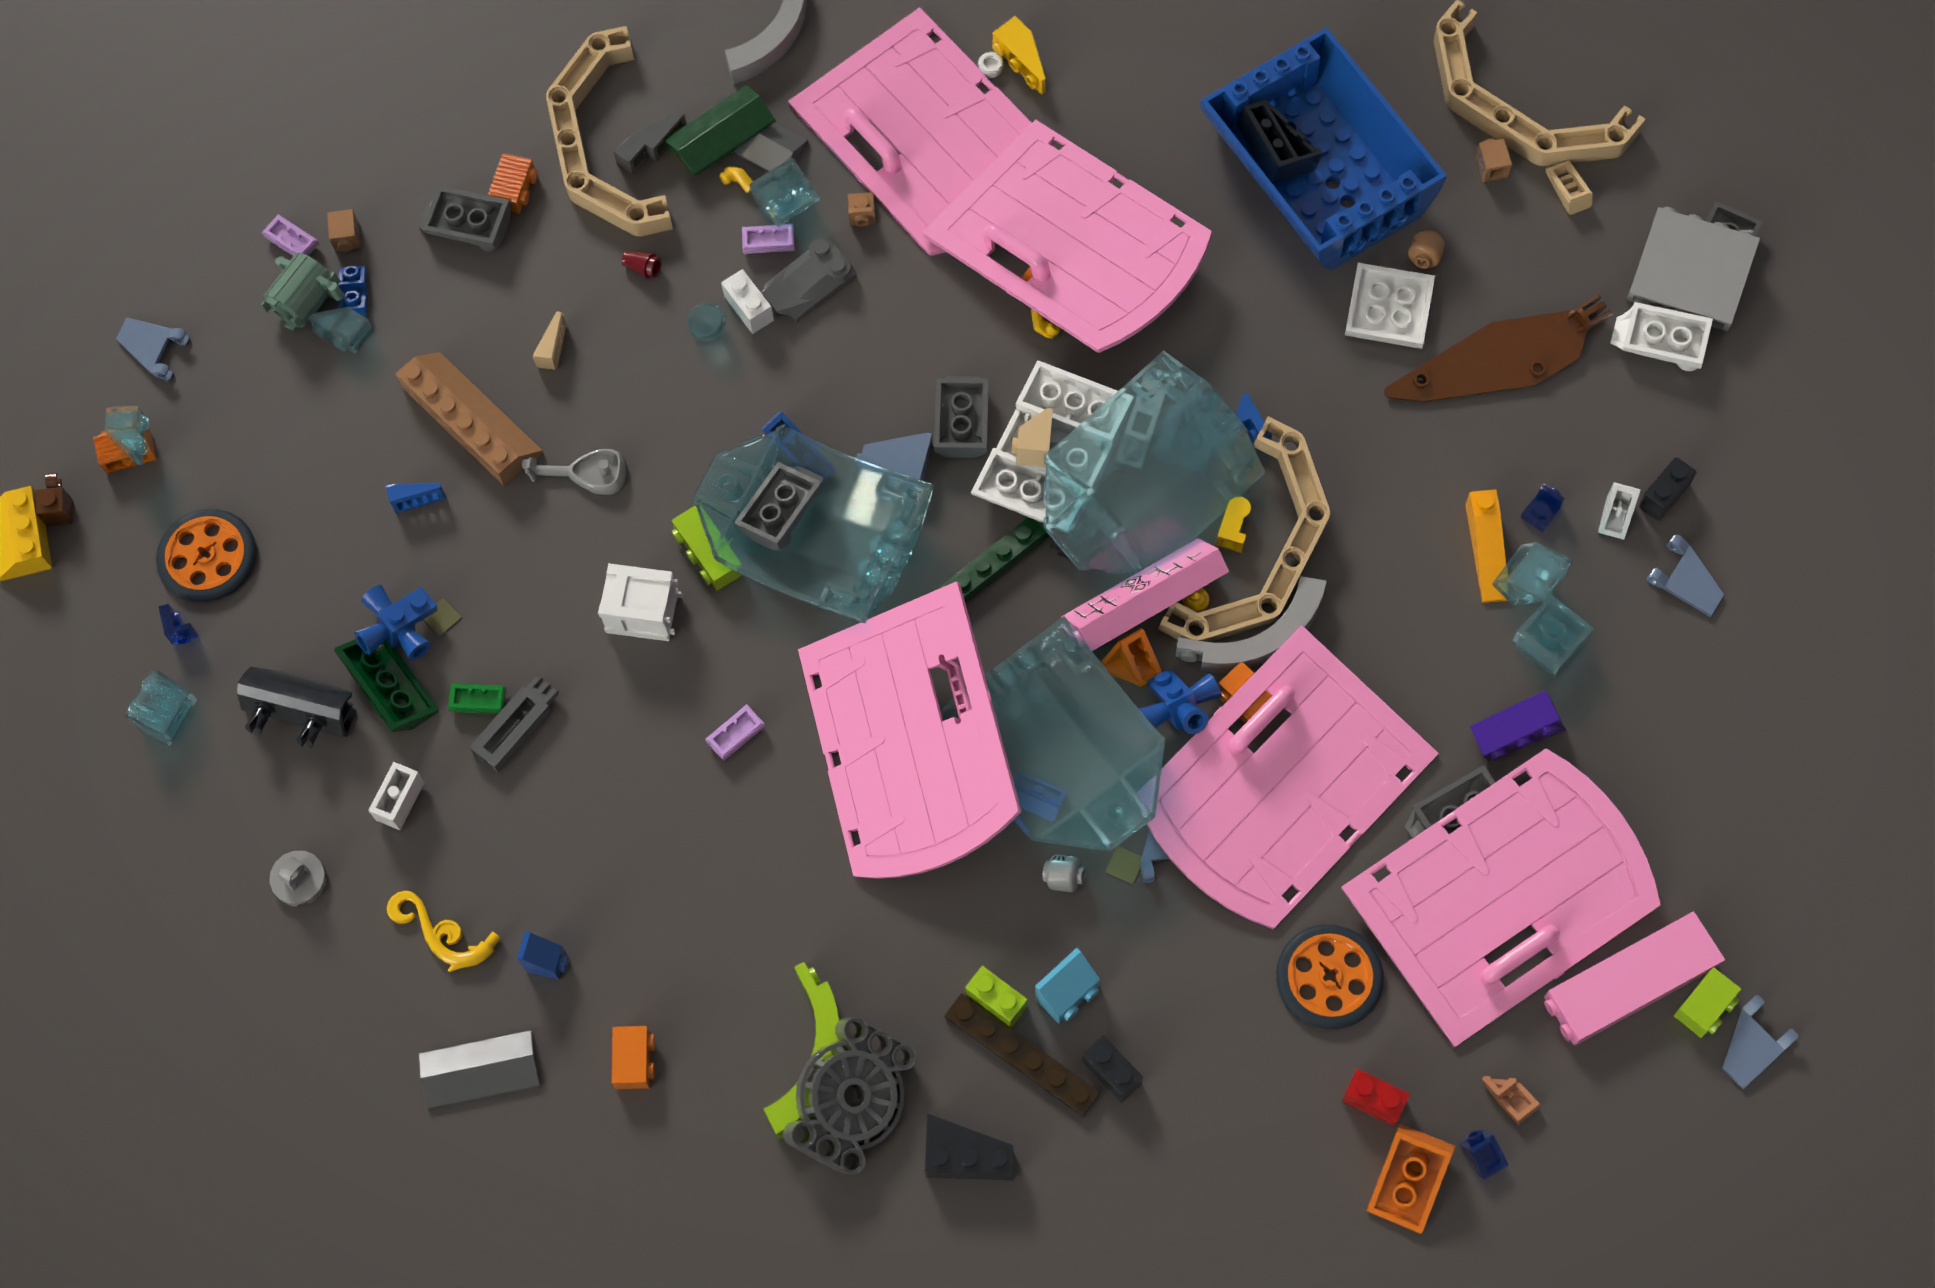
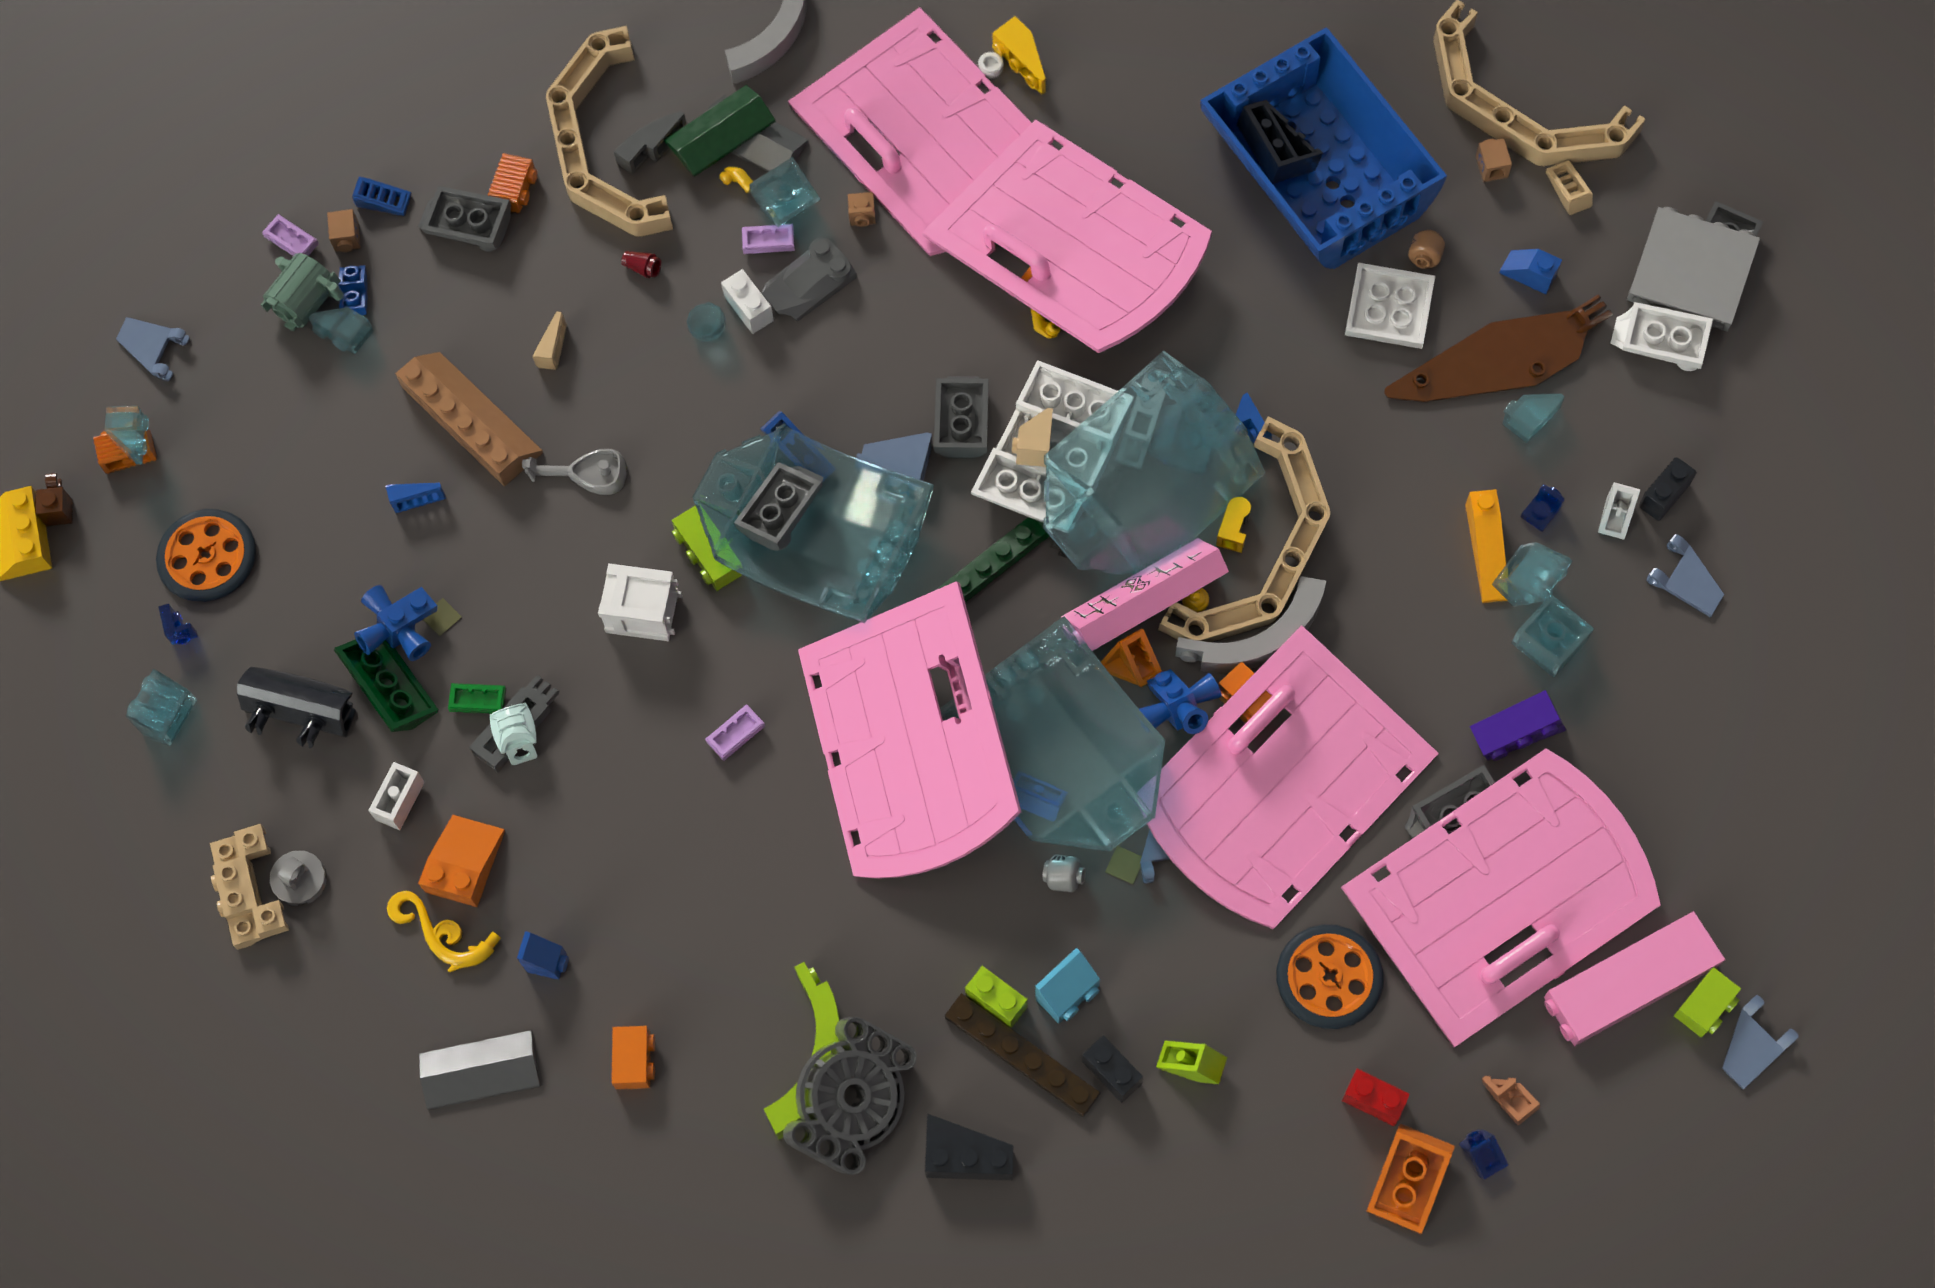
none -> tan bracket [210,824,289,950]
none -> blue slope [352,177,412,216]
none -> orange slope [418,815,505,907]
none -> light aqua piece [490,703,537,765]
none -> lime slope [1156,1041,1227,1084]
none -> blue slope [1499,249,1562,295]
none -> clear light blue slope [1502,394,1565,443]

